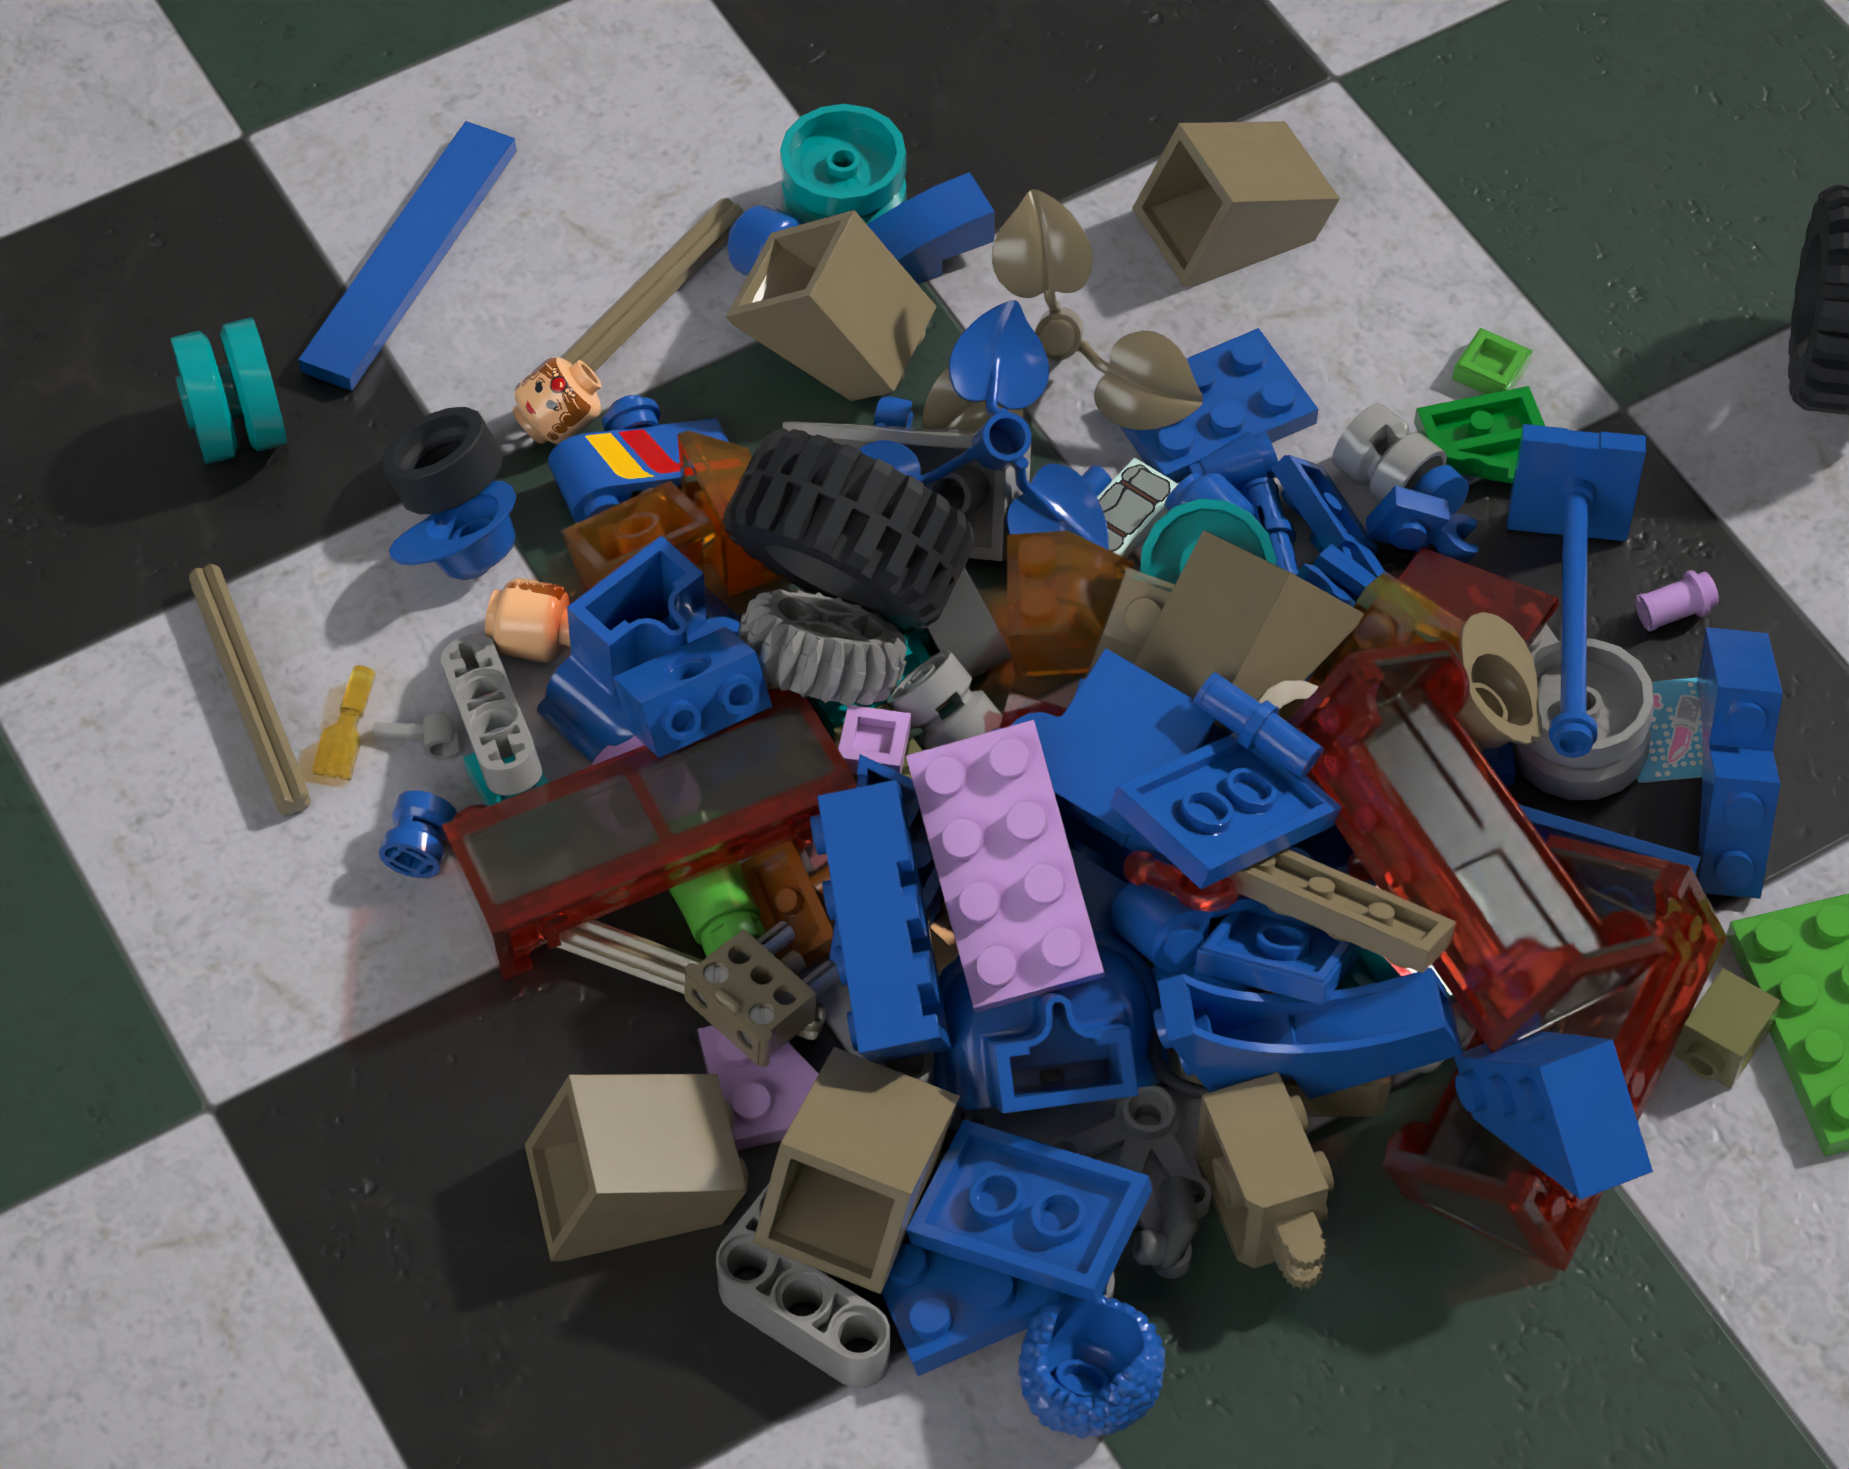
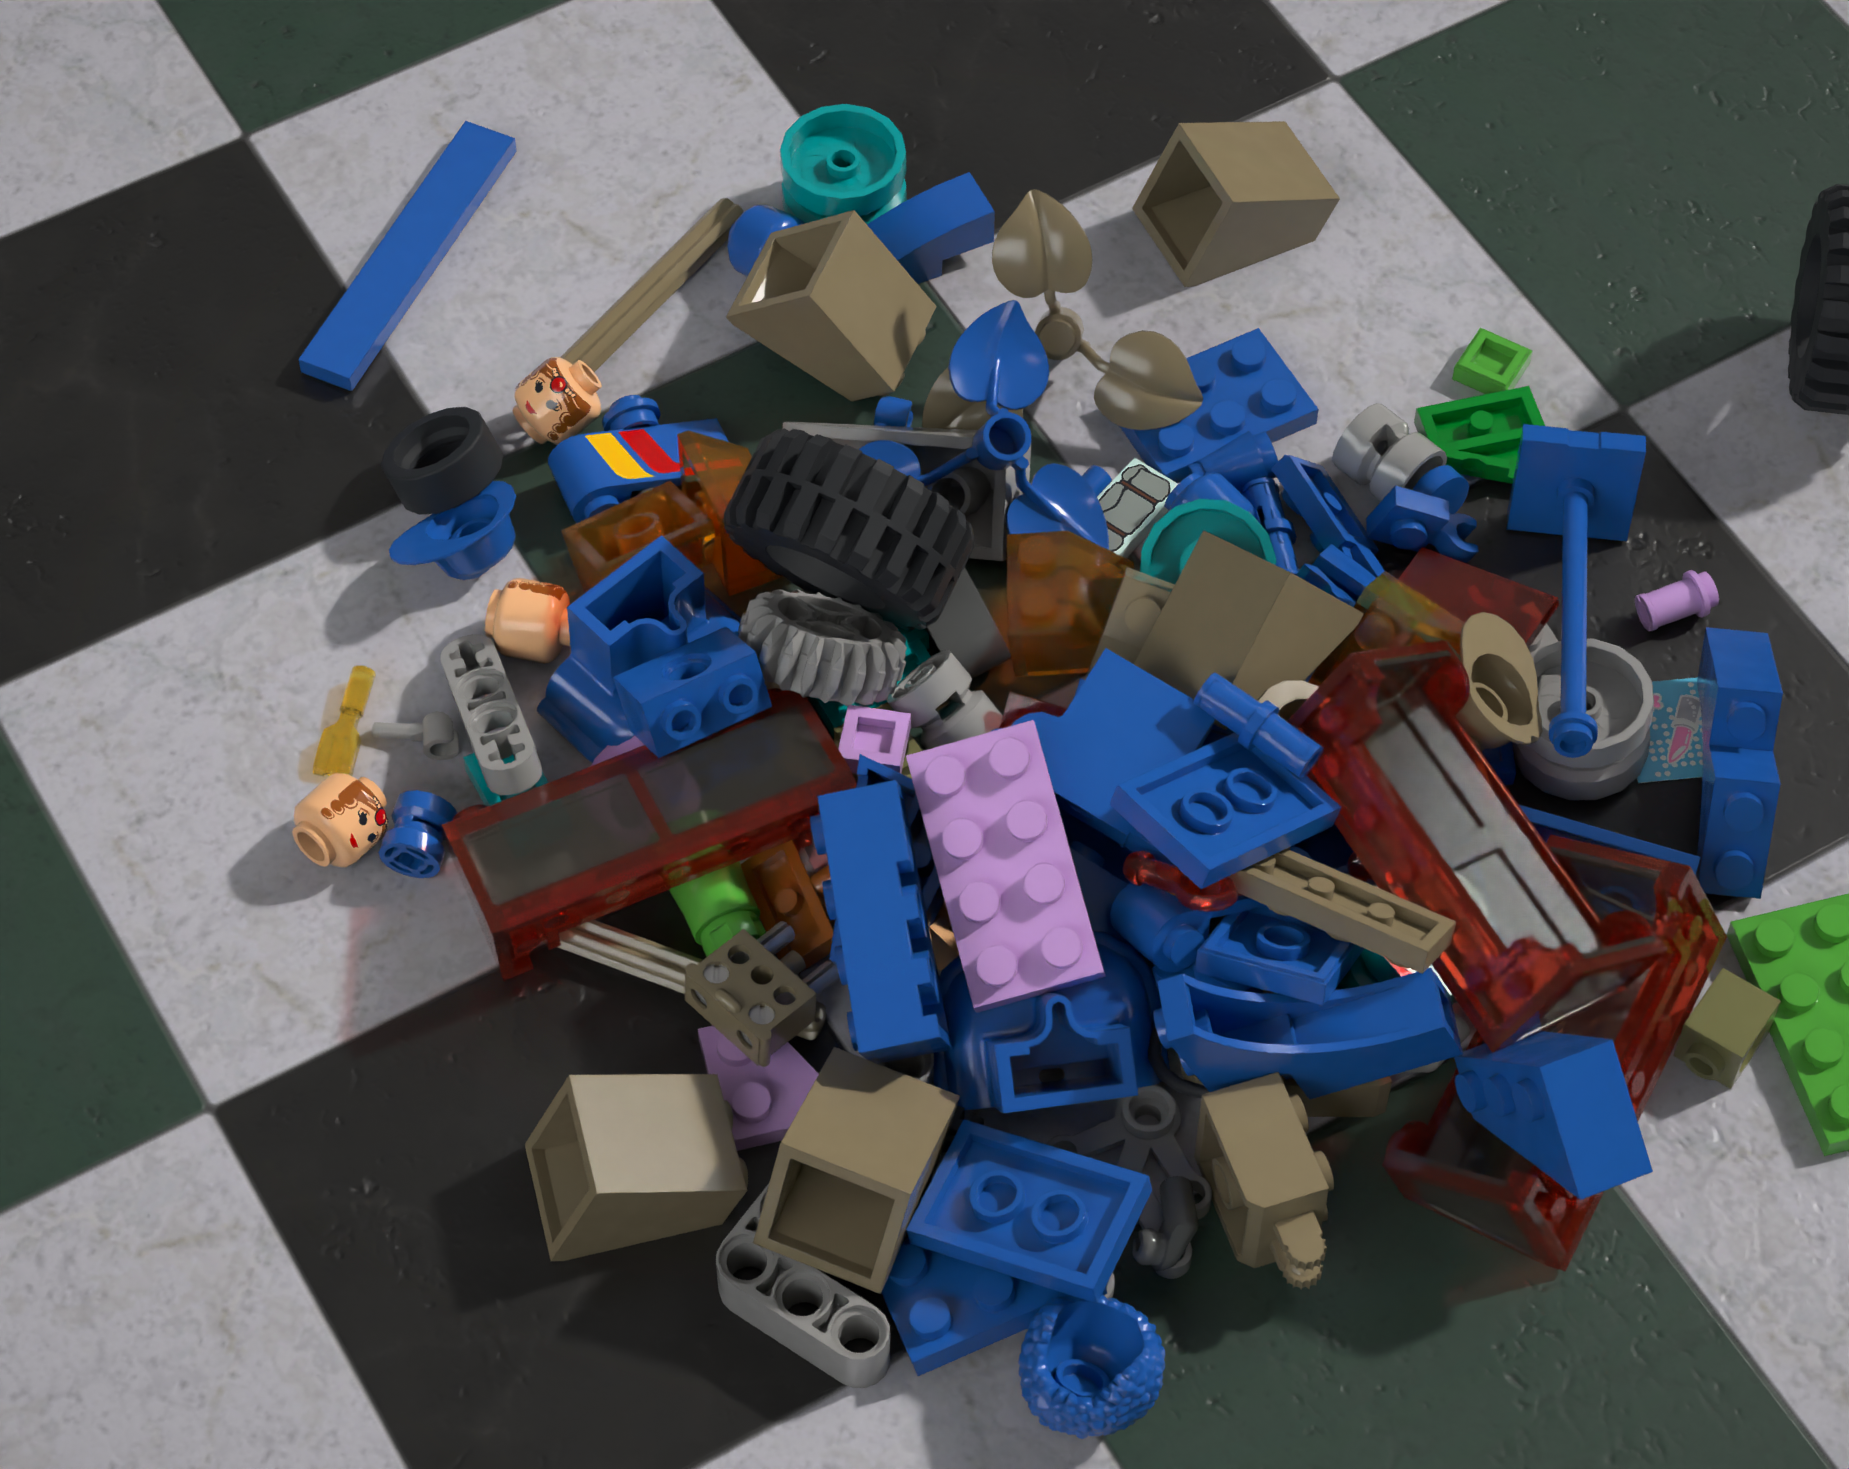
teal wheel [170,317,287,465] -> none
dark tan axle [189,564,311,816] -> none
none -> light nougat head [292,773,388,868]

